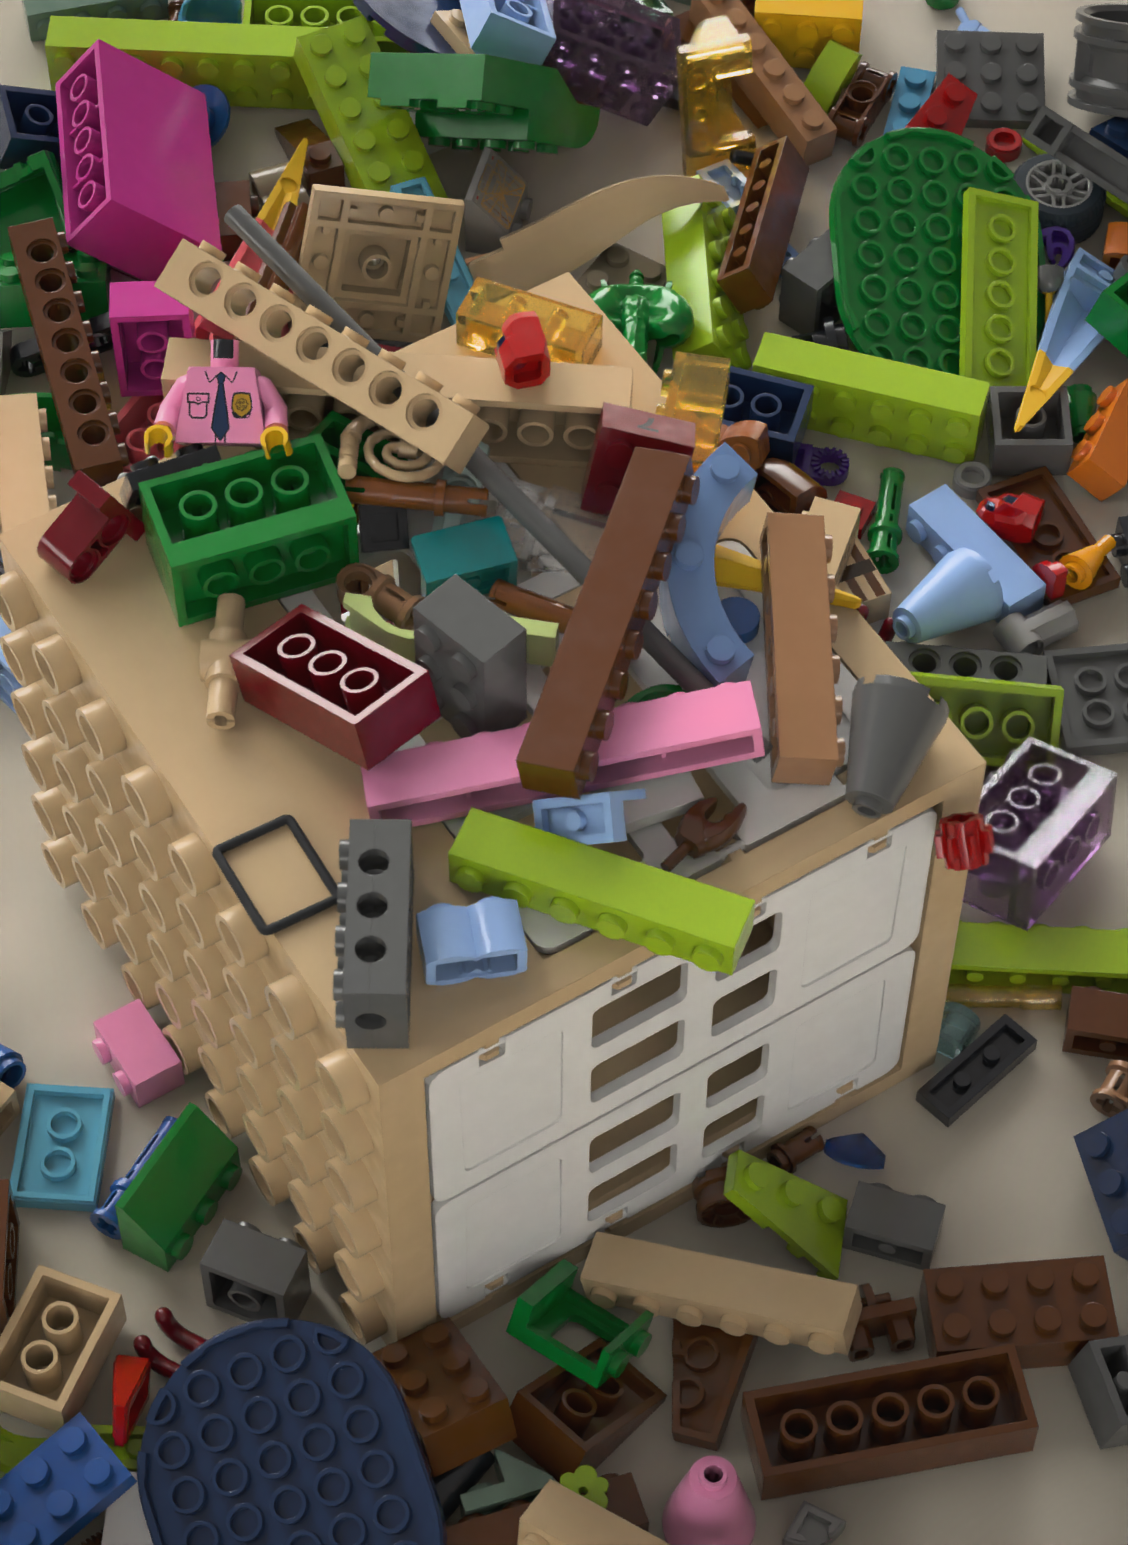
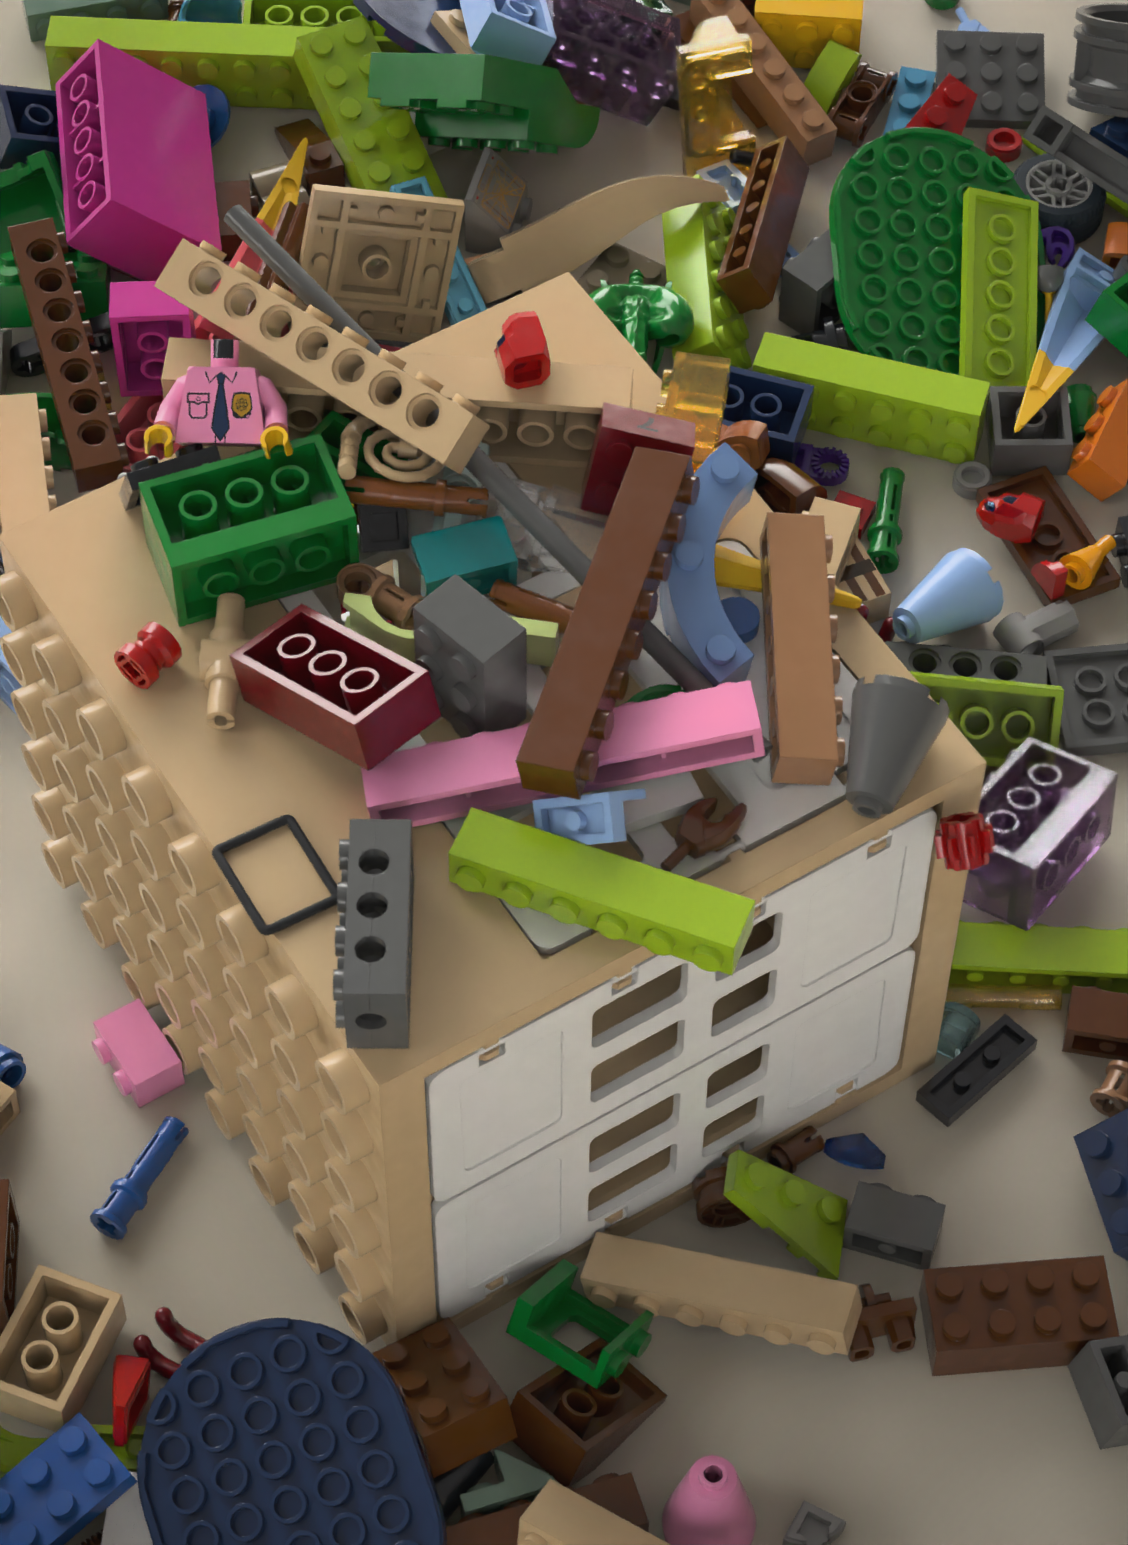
medium azure tile [10,1083,115,1212] -> none
dark red tile [37,470,145,584] -> none
green slope [115,1102,242,1272] -> none
dark grey brick [199,1218,312,1322] -> none
light blue brick [416,896,528,985] -> none
clear yellow brick [456,276,603,365] -> none
lime plant [560,1465,609,1509] -> none
reddish brown wing [672,1318,759,1452] -> none
reddish brown brick [740,1343,1039,1501] -> none
light blue brick [906,484,1047,623] -> none
none -> red wheel [114,622,182,689]

